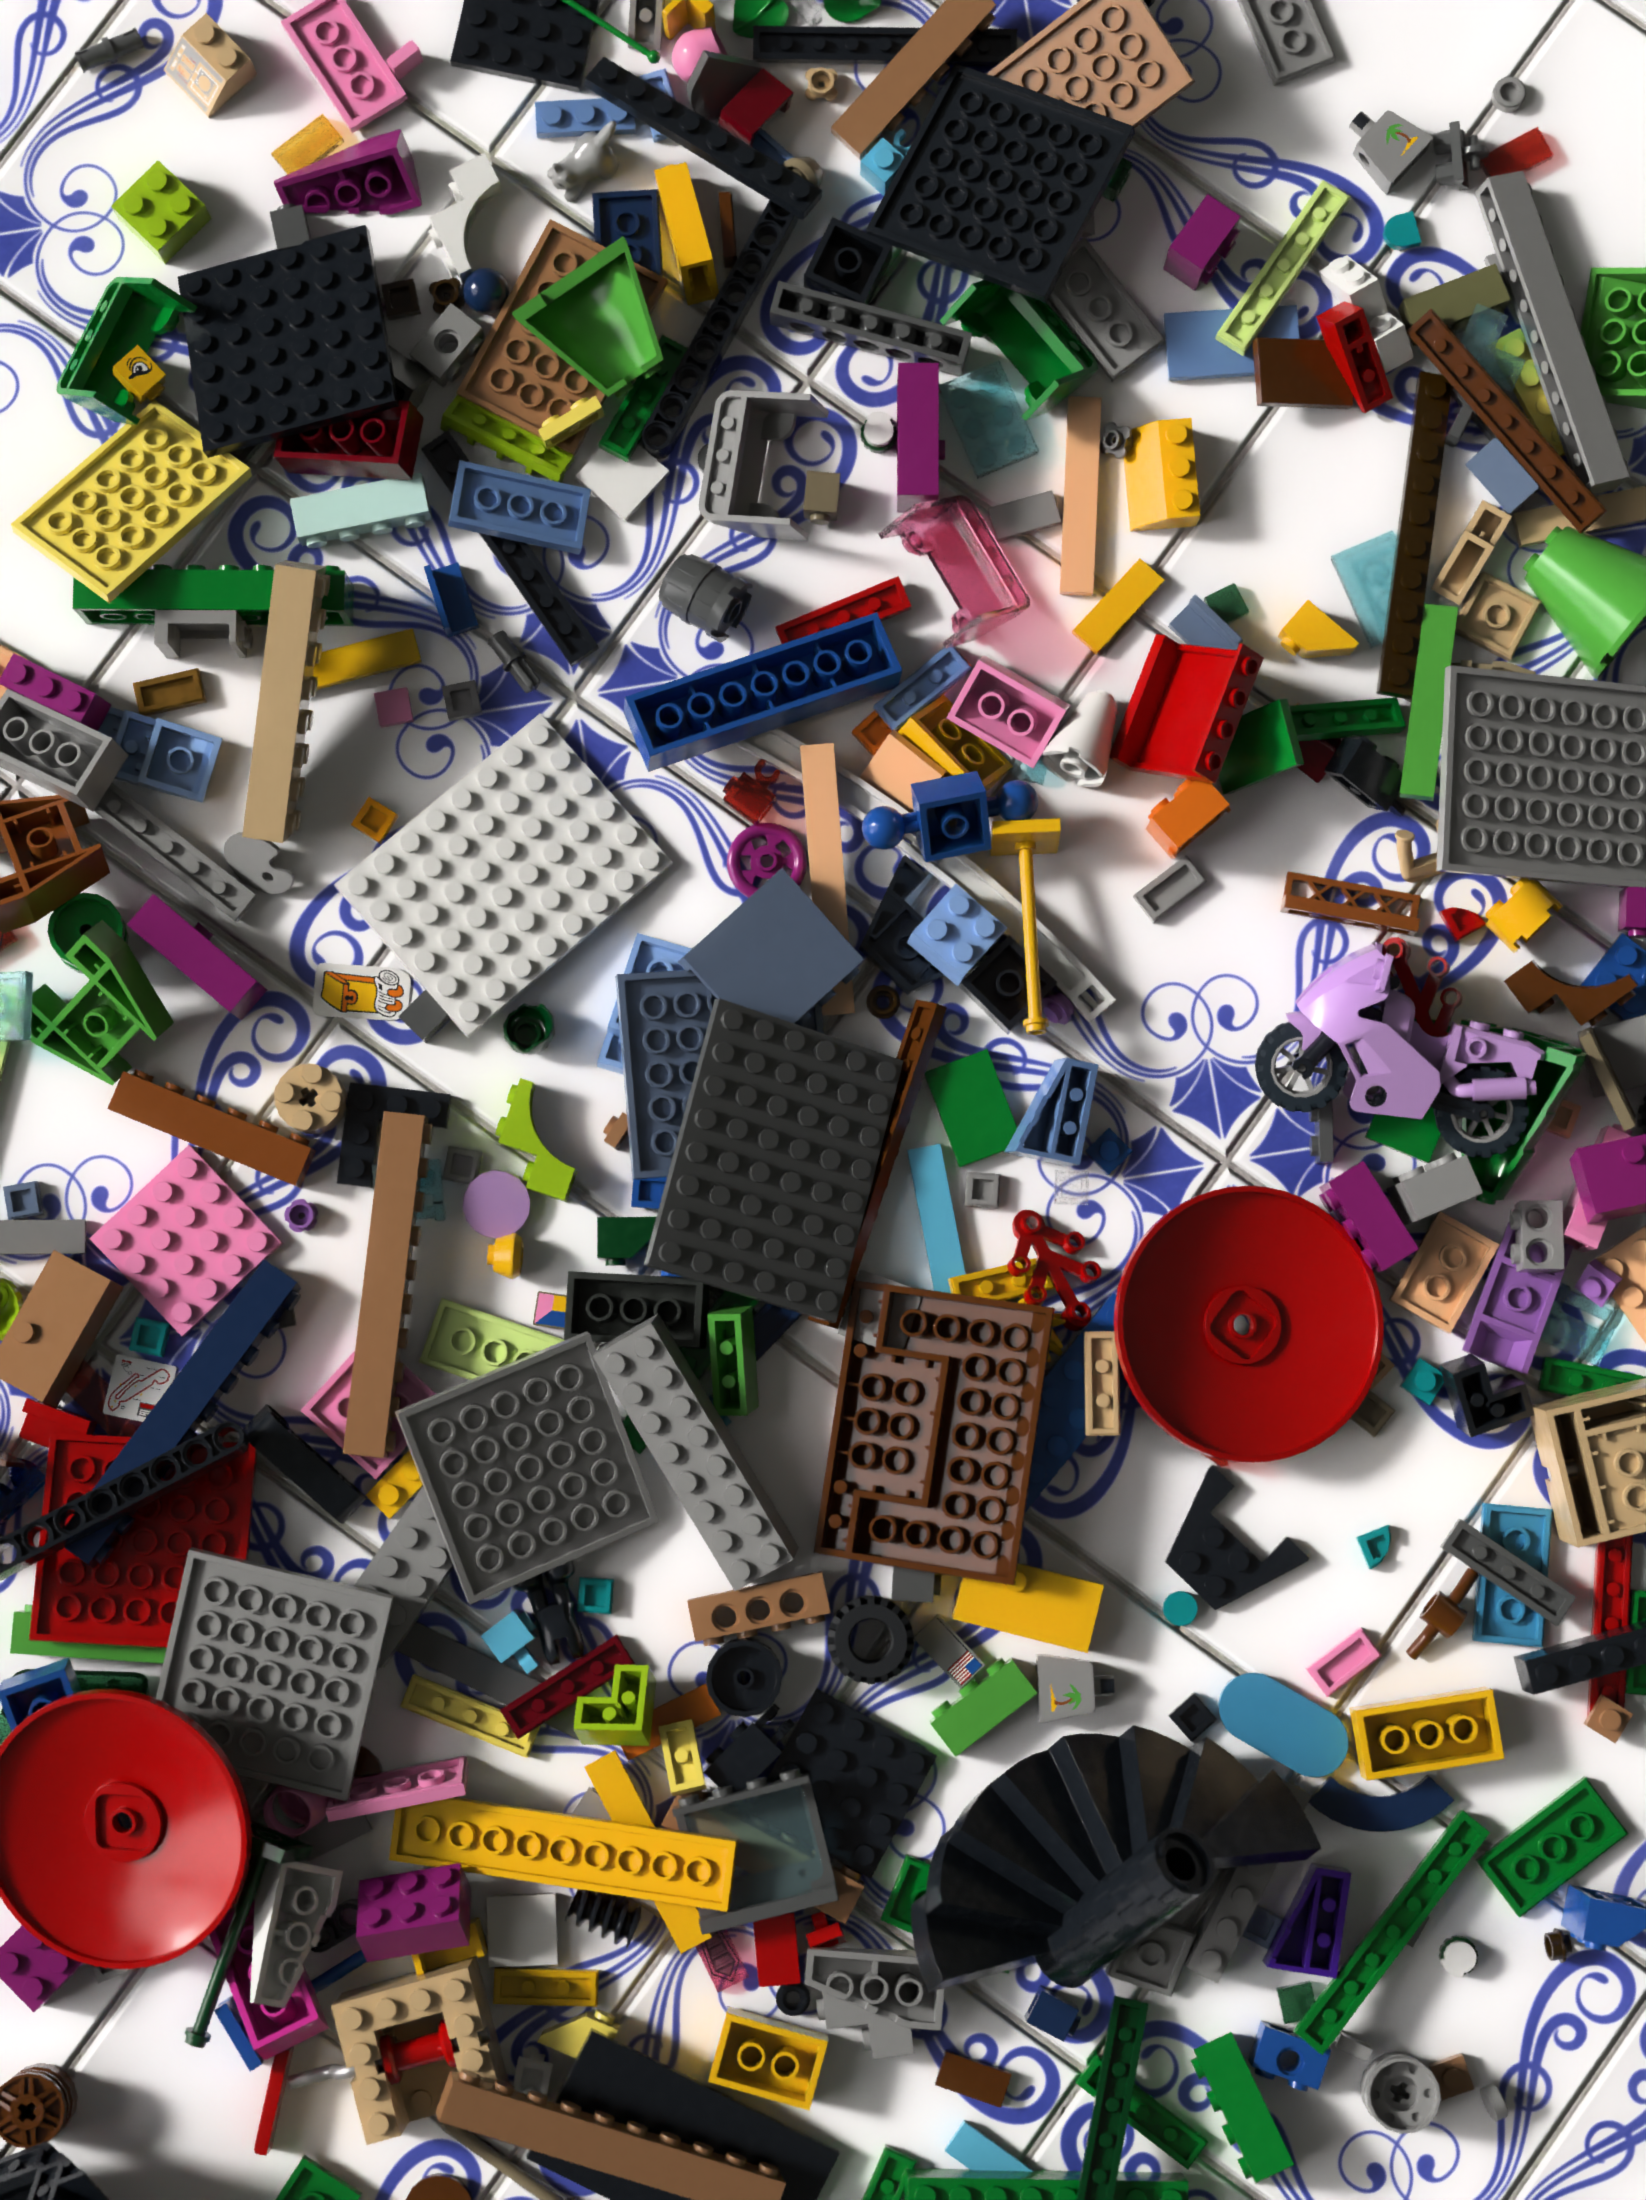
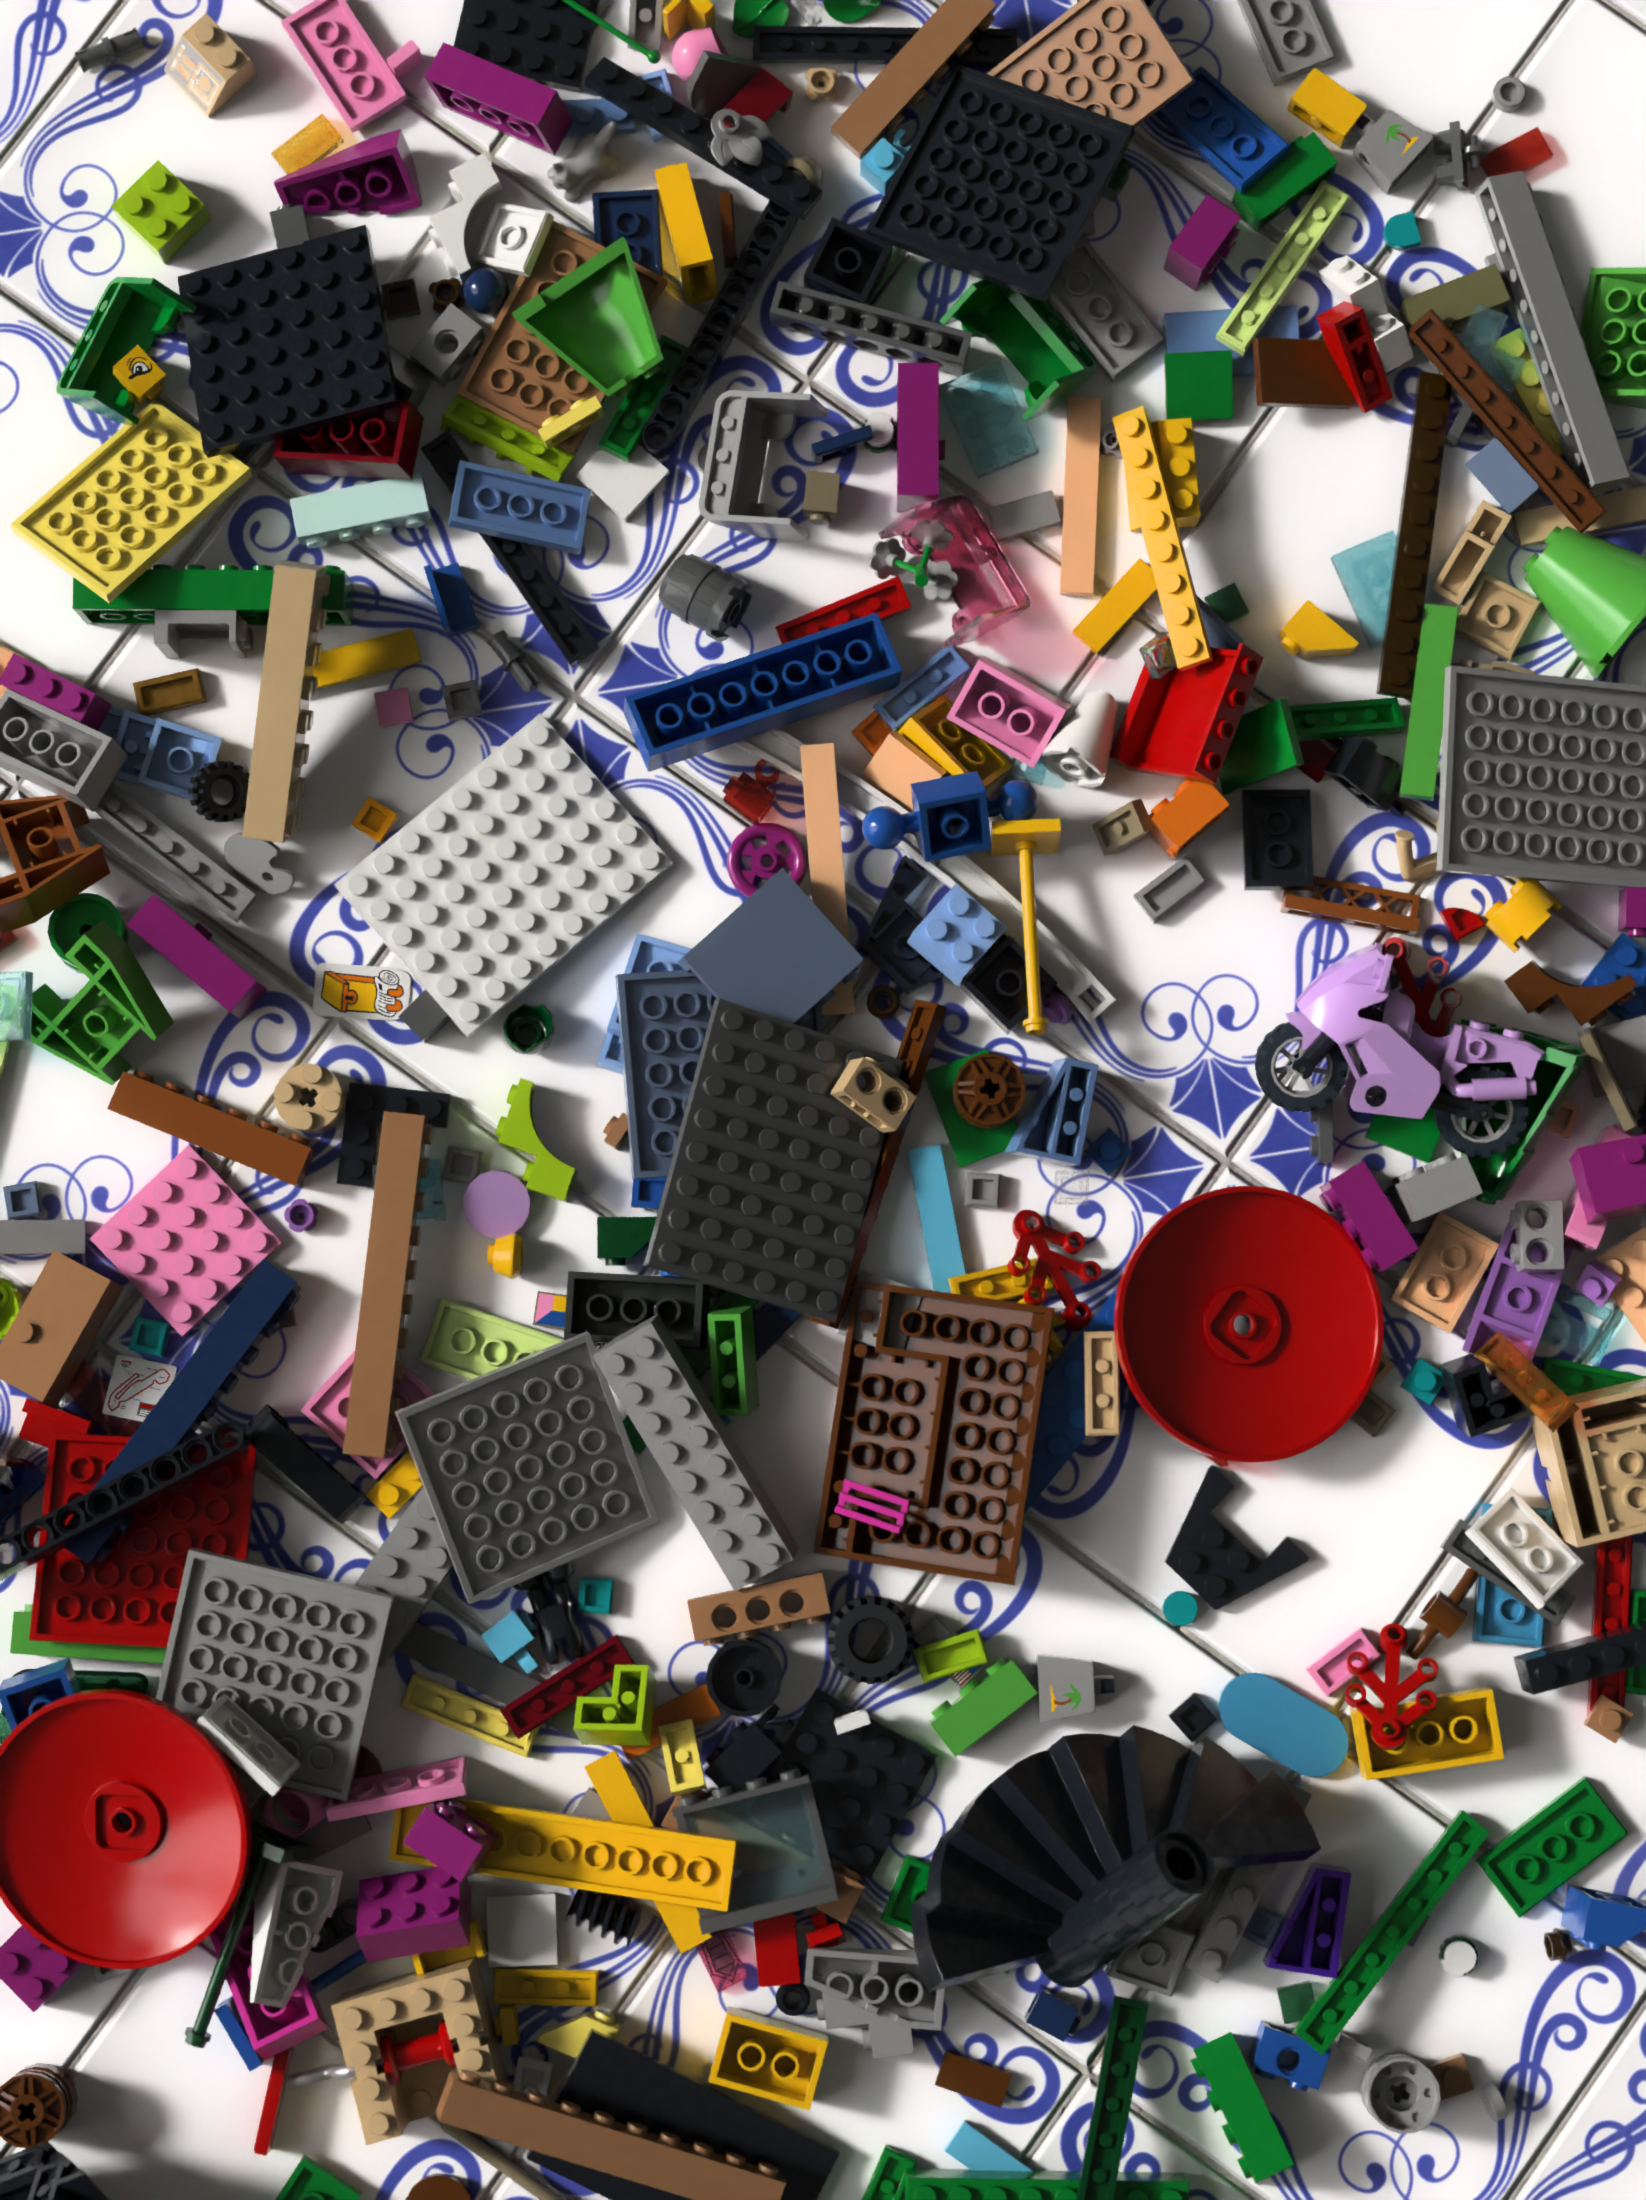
dark grey brick [891,1566,941,1603] -> none
yellow brick [952,1563,1104,1653] -> none
green tile [1076,2053,1209,2170] -> none
dark blue tile [1308,1775,1454,1832] -> none
teal tile [1355,1525,1391,1569] -> none
none -> black tyre [189,761,250,822]
none -> white tile [195,1694,301,1797]
none -> magenta brick [403,1798,499,1882]
none -> magenta brick [424,42,574,155]
none -> white tile [471,201,554,277]
none -> yellow plate [495,2004,520,2046]
none -> light grey plate [710,109,772,167]
none -> dark blue tile [811,425,874,465]
none -> tan brick [830,1057,917,1133]
none -> dark pink tile [834,1479,911,1534]
none -> white tile [834,1708,871,1735]
none -> light grey plant [869,519,959,600]
none -> lime tile [913,1628,989,1683]
none -> reddish brown wheel [952,1054,1026,1130]
none -> dark tan plate [1092,798,1154,856]
none -> yellow plate [1112,406,1213,671]
none -> clear light blue plate [1139,631,1177,679]
none -> blue tile [1154,66,1291,194]
none -> green tile [1164,350,1233,420]
none -> green brick [1232,132,1338,232]
none -> black plate [1241,790,1313,890]
none -> yellow panel [1287,68,1367,148]
none -> red plant [1345,1623,1438,1750]
none -> white tile [1465,1487,1585,1610]
none -> clear orange tile [1474,1331,1579,1432]

